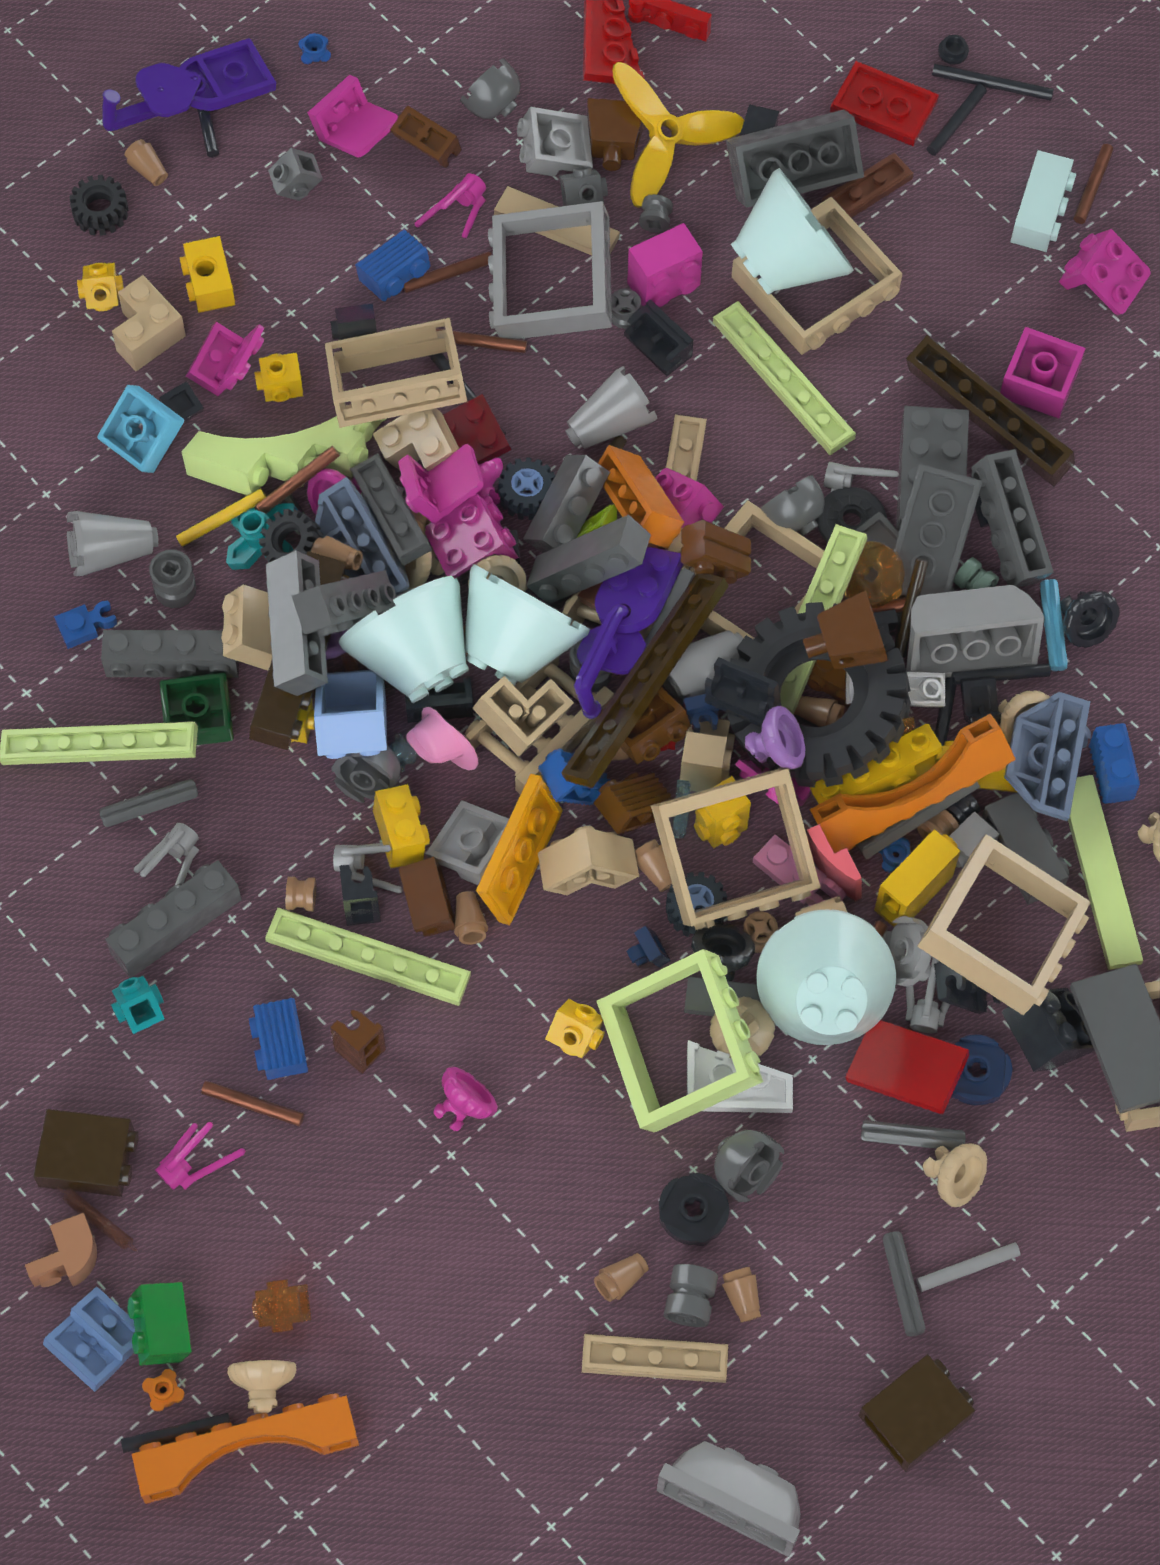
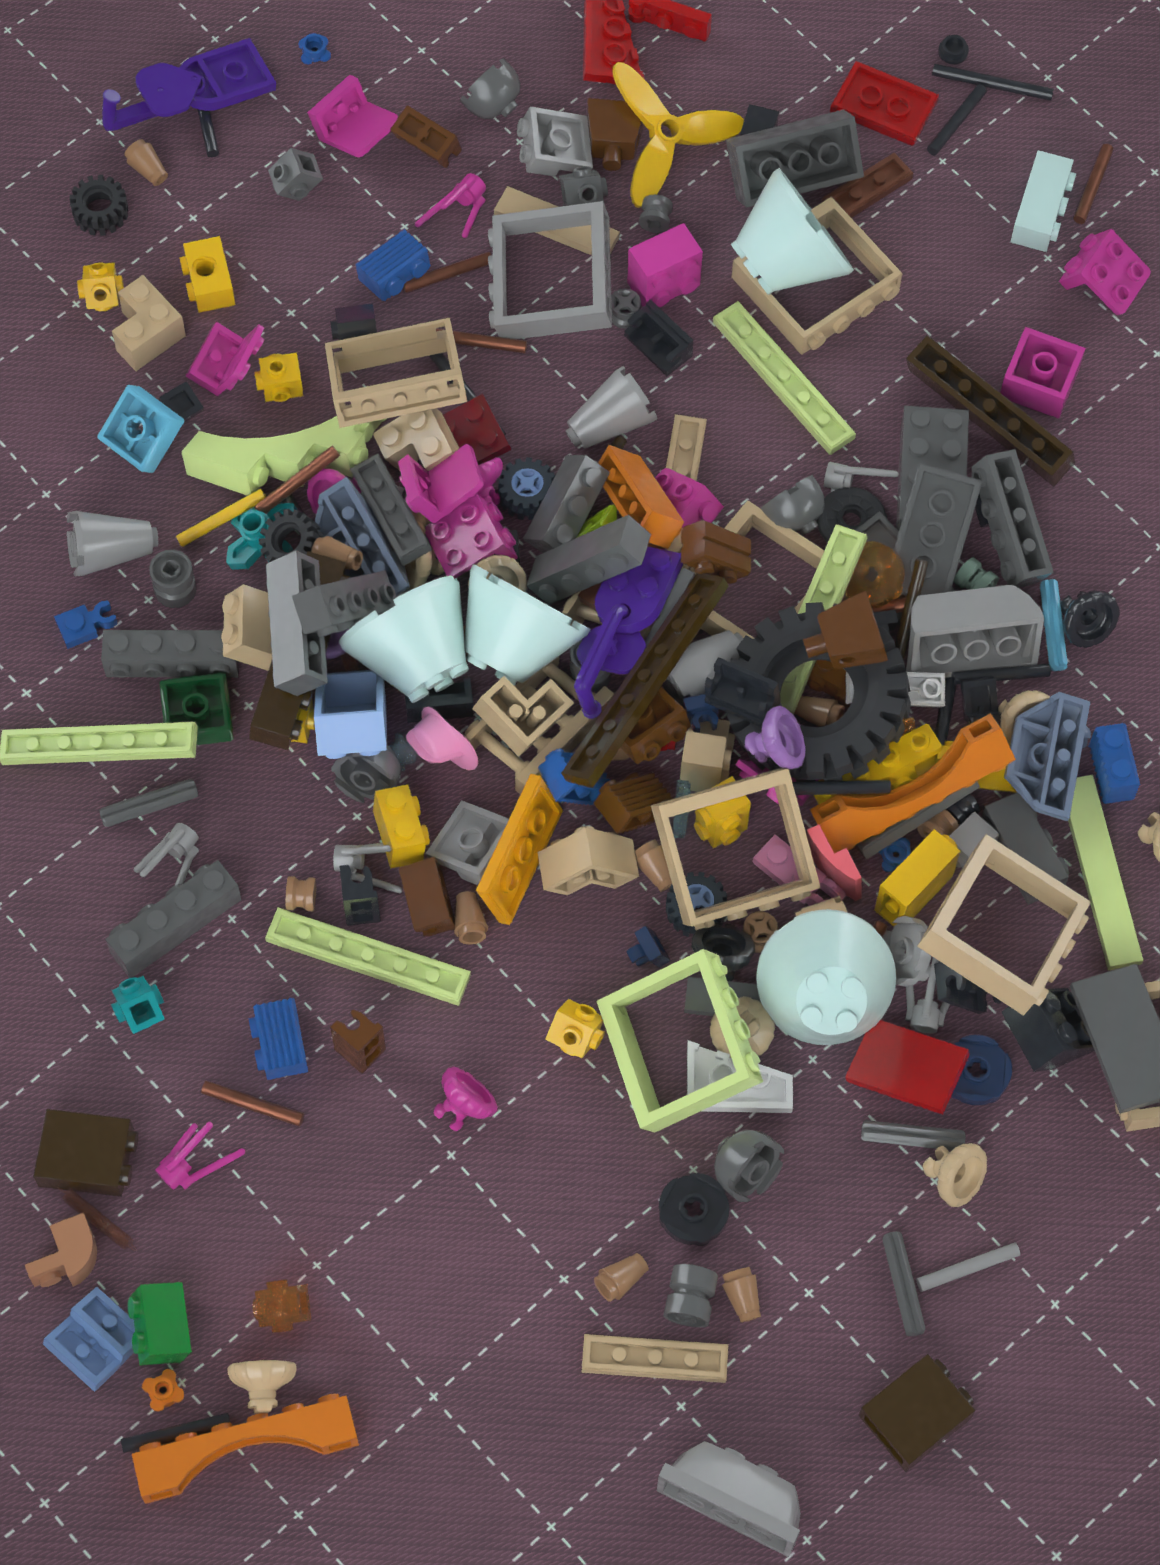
none -> black bar [792,780,891,795]

